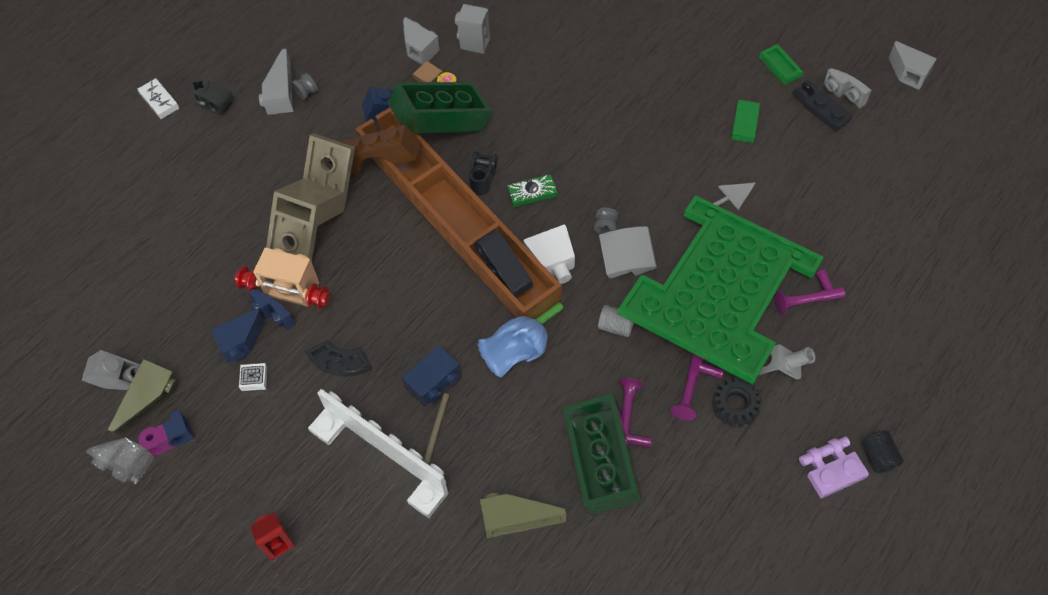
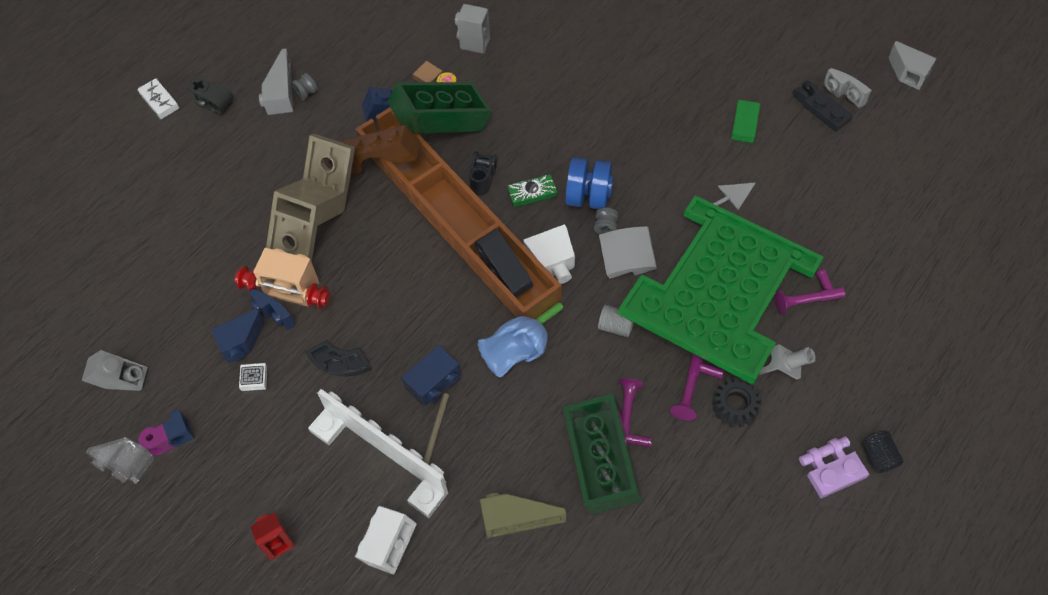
olive slope [108,359,175,433] -> none
light grey slope [403,17,440,65] -> none
green tile [759,44,803,85] -> none
none -> white brick [355,506,417,575]
none -> blue wheel [566,157,613,209]

